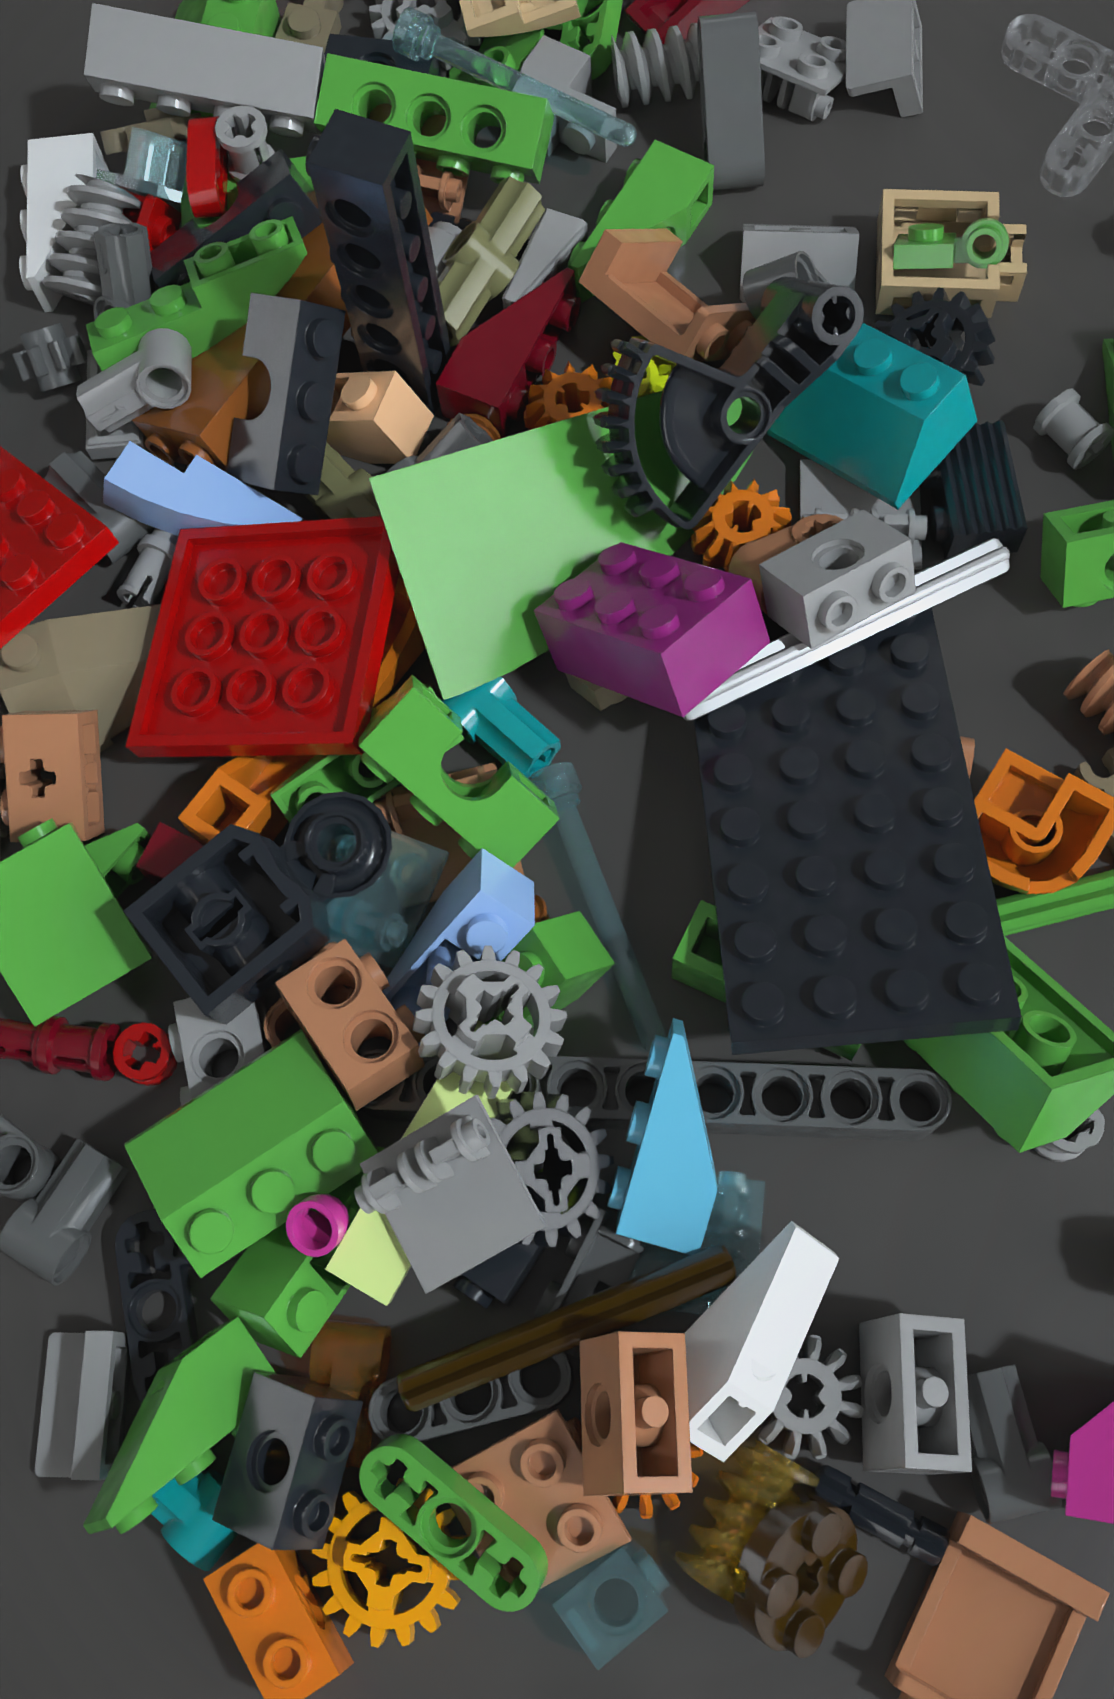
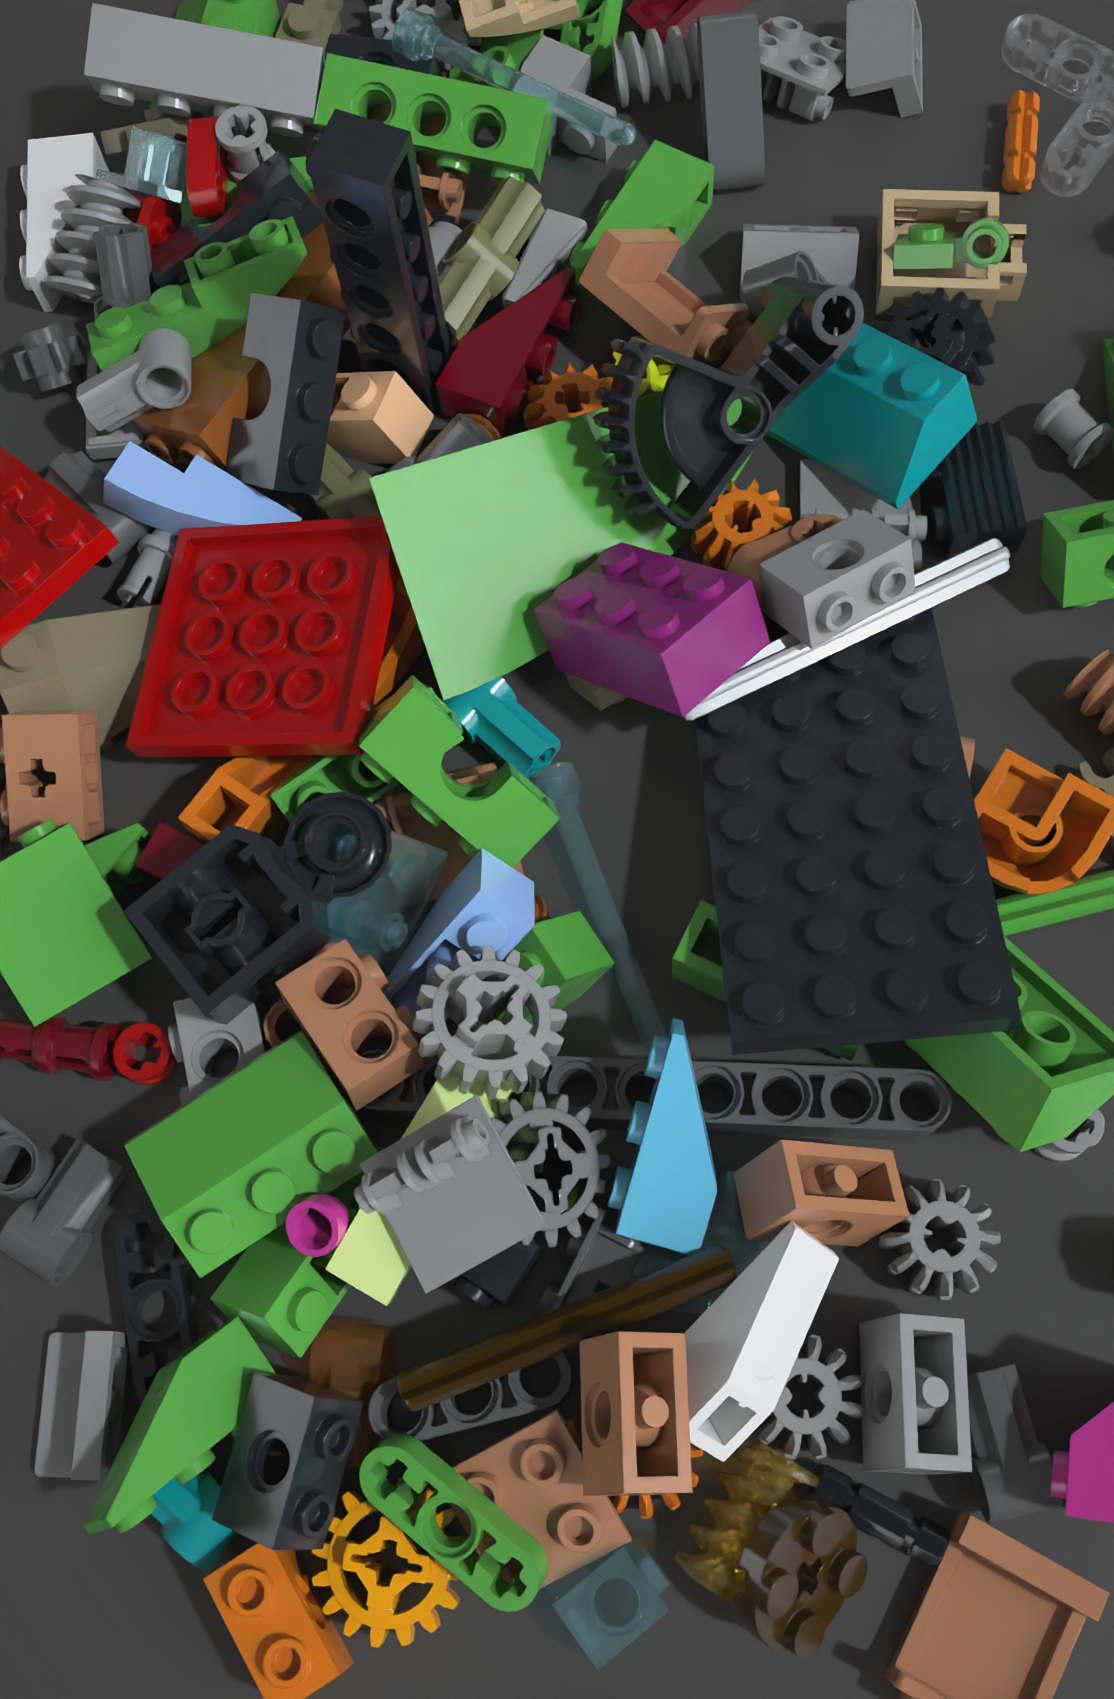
none -> nougat brick [733,1139,909,1247]
none -> light grey gear [879,1179,1001,1301]
none -> orange axle [1001,89,1040,194]

